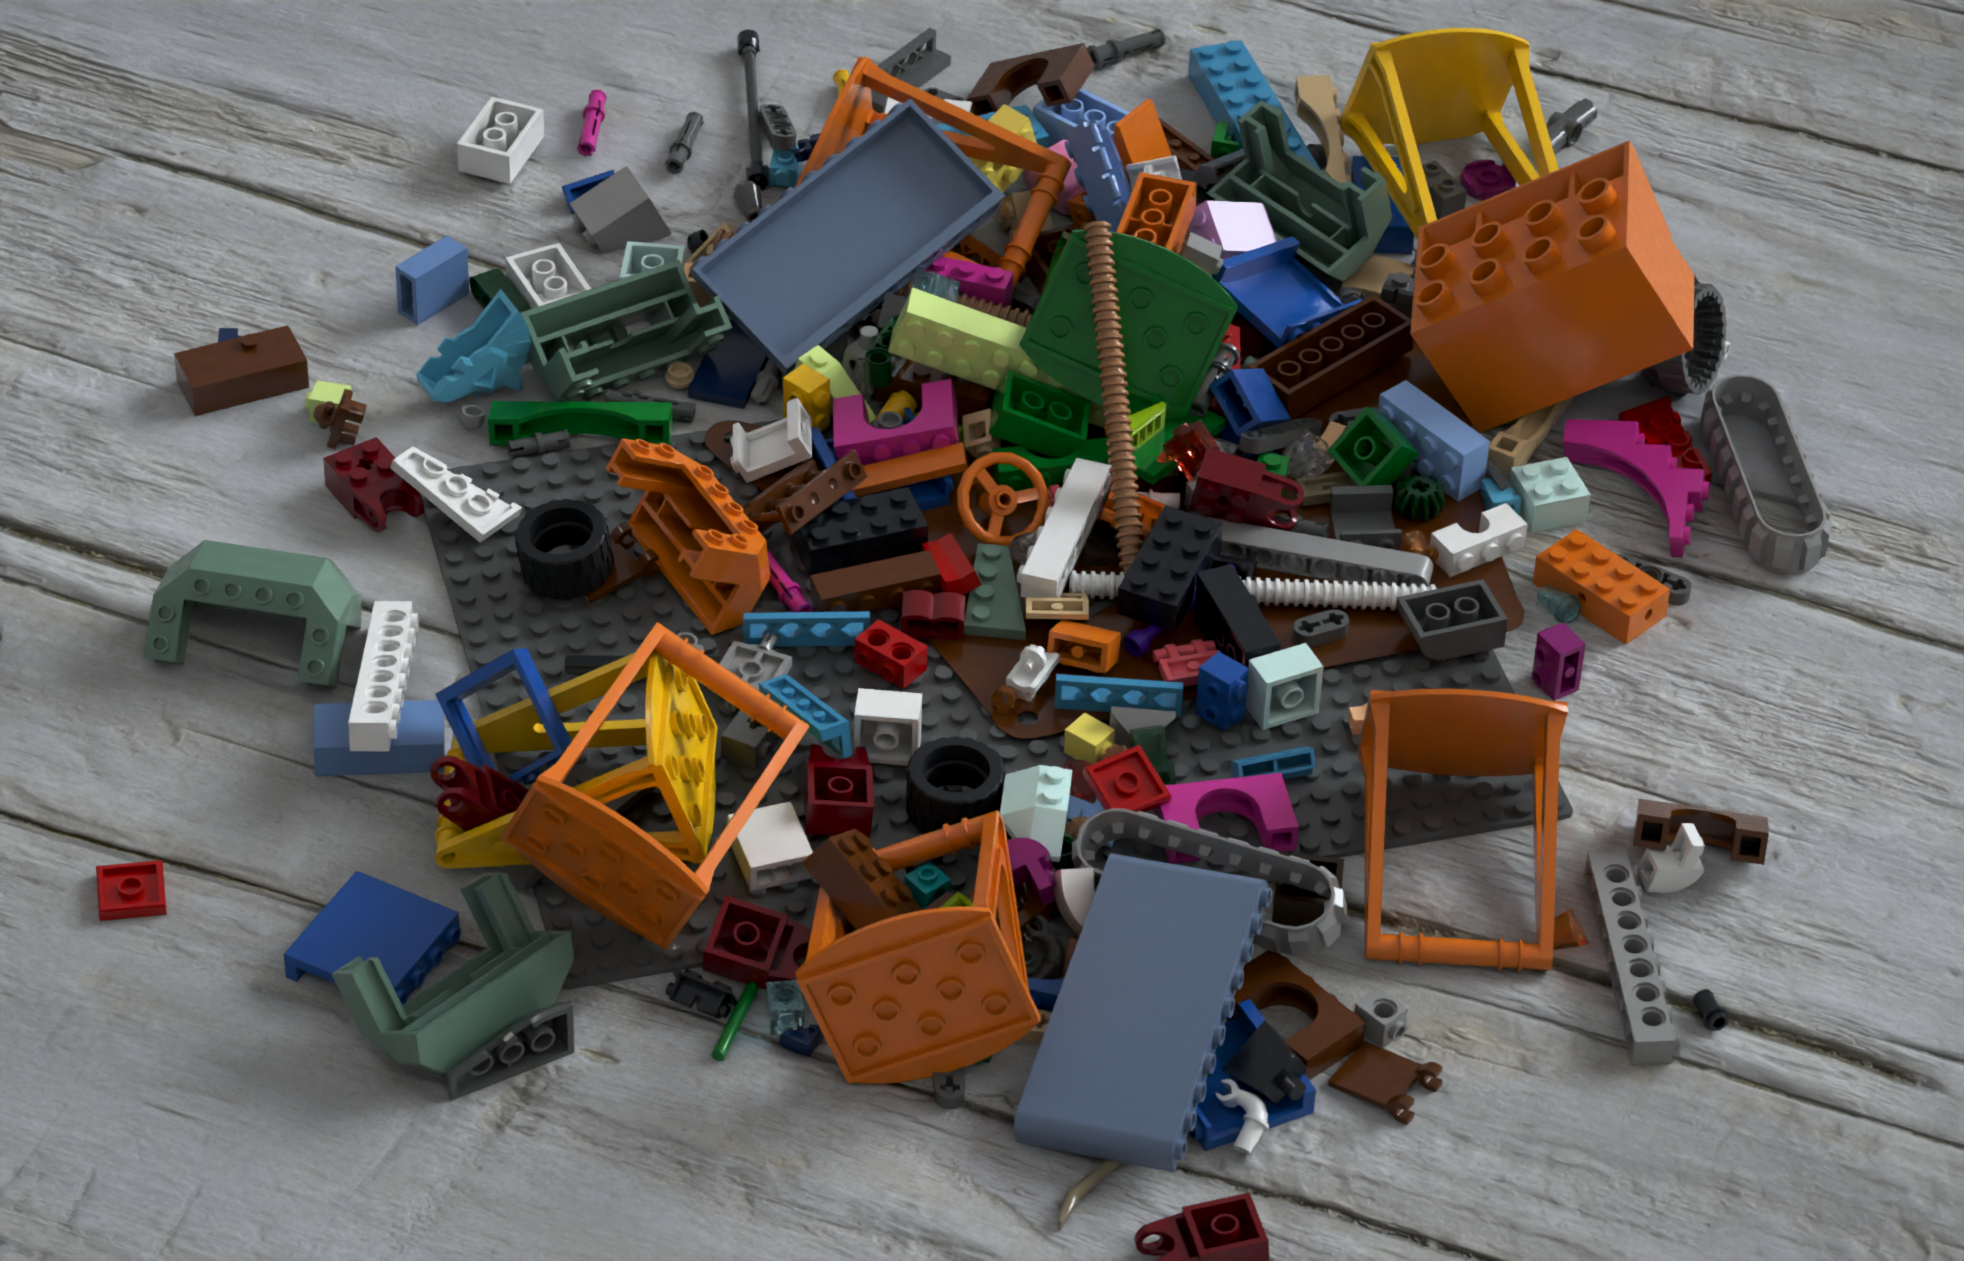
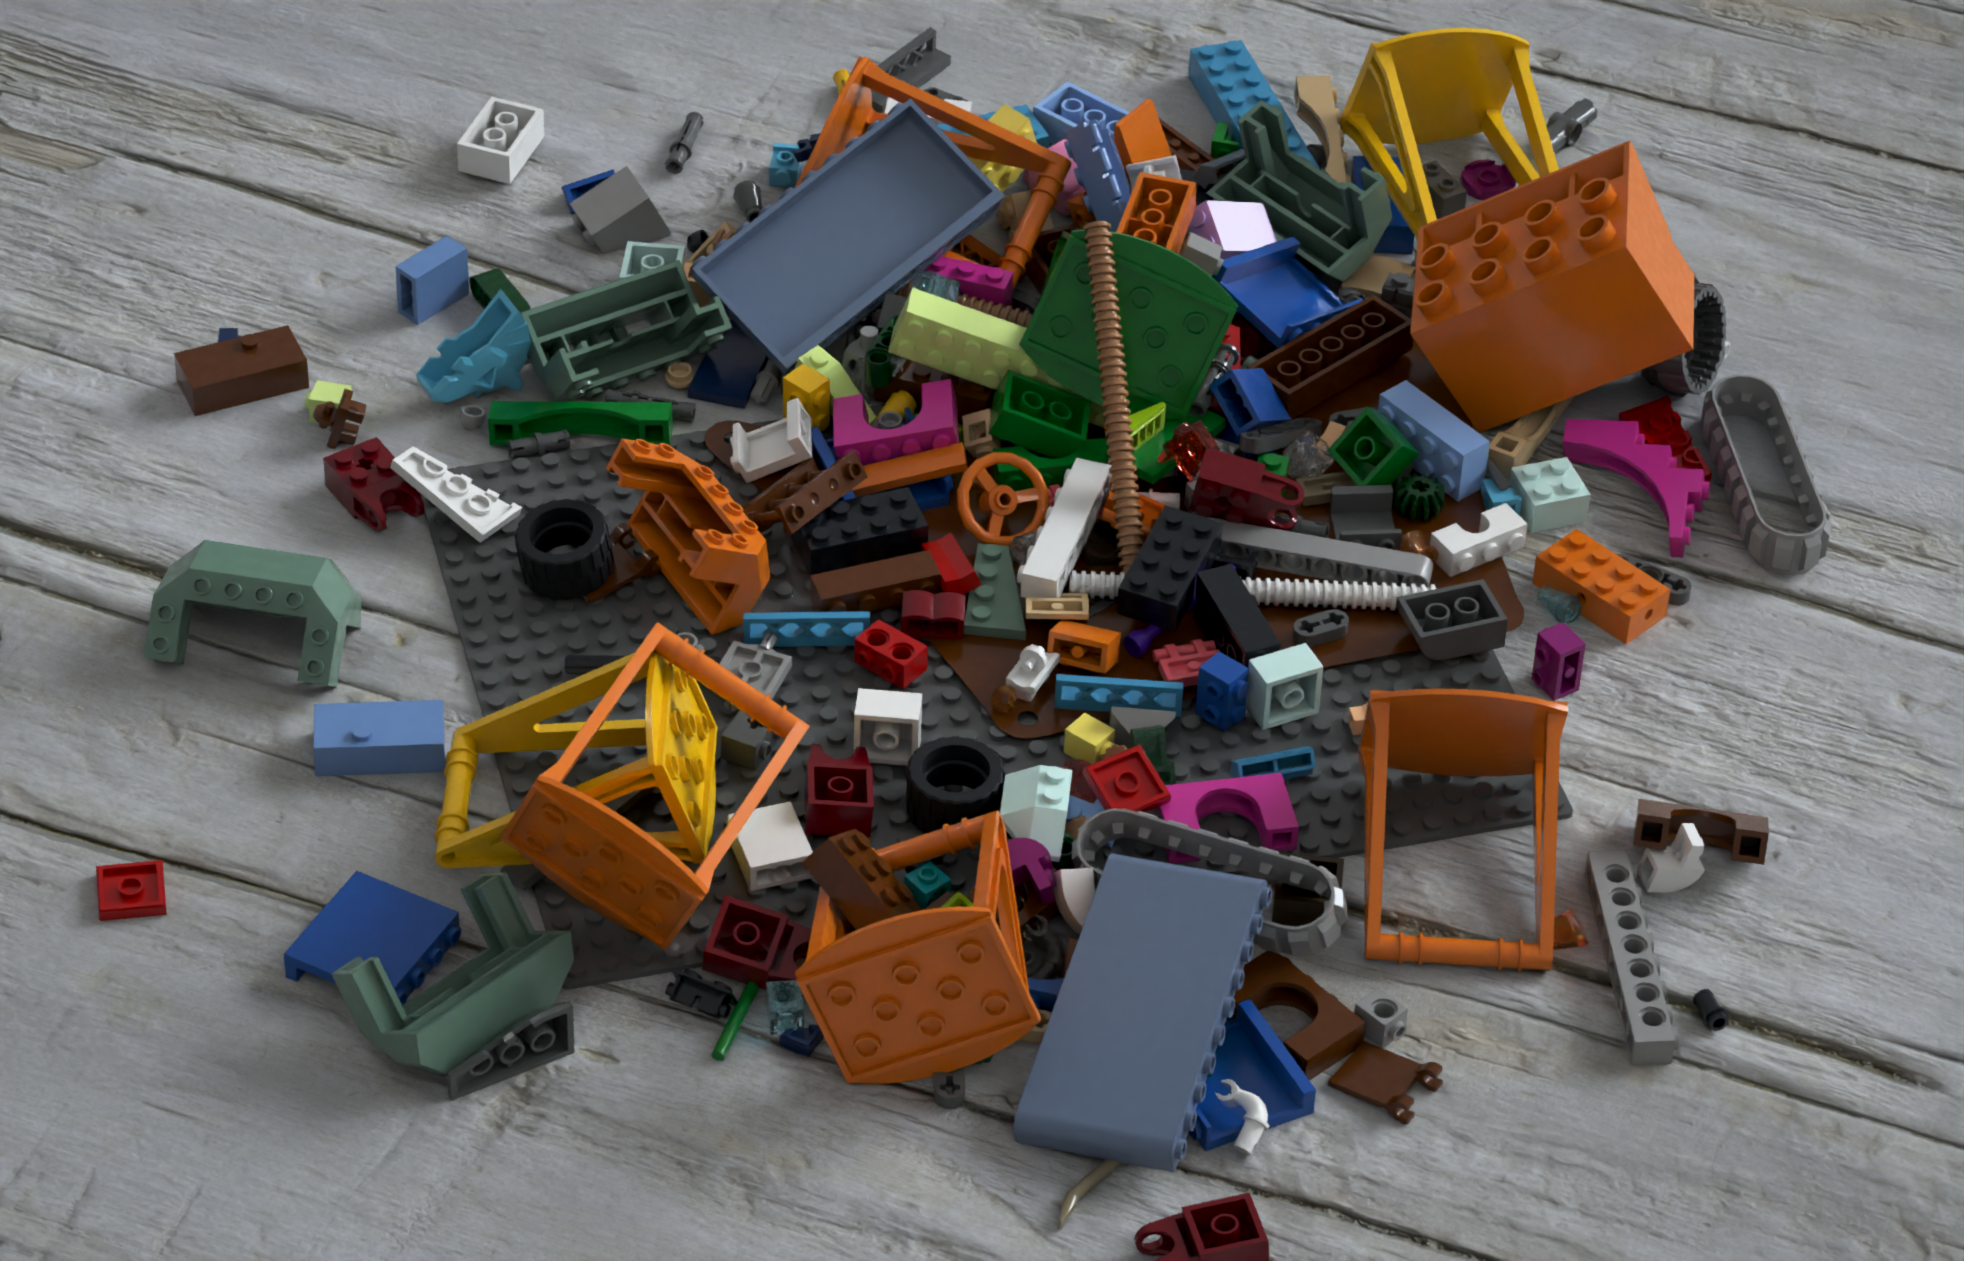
white brick [348,601,419,752] -> none
dark red brick [429,756,529,832] -> none
blue window [435,648,572,785] -> none
white slope [505,243,591,308] -> none
dark pink pin [577,89,607,156] -> none
dark grey hose [737,29,769,191] -> none
dark grey beam [759,104,797,150] -> none
dark azure fence [759,674,852,758] -> none
dark pink pin [768,551,813,612] -> none
reddish brown arch [967,43,1095,116] -> none
dark grey pin [1087,29,1165,70] -> none
black torso [1222,1020,1306,1104] -> none

